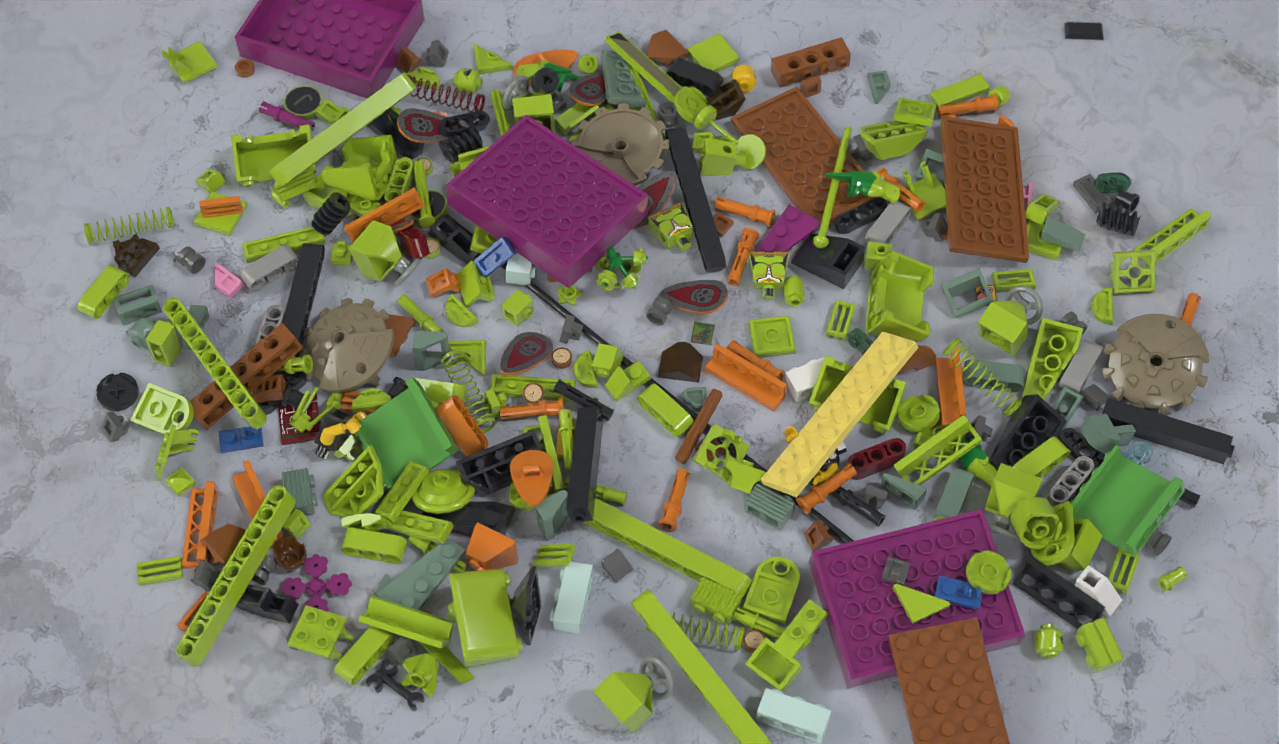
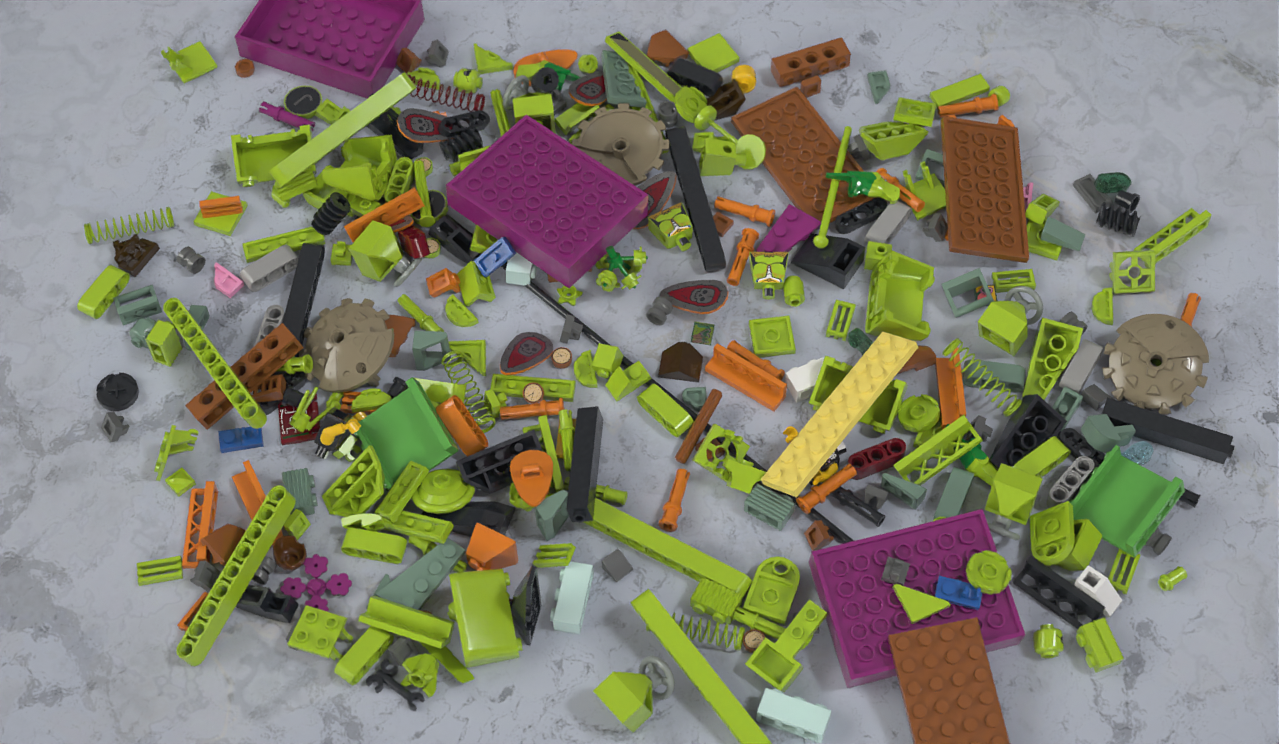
lime plate [130,383,194,435] -> none
lime slope [195,169,226,192] -> none
lime brick [501,289,534,327] -> none
black pin [553,379,615,421] -> none
lime brick [1010,497,1062,549] -> none
black tile [1064,22,1104,40] -> none

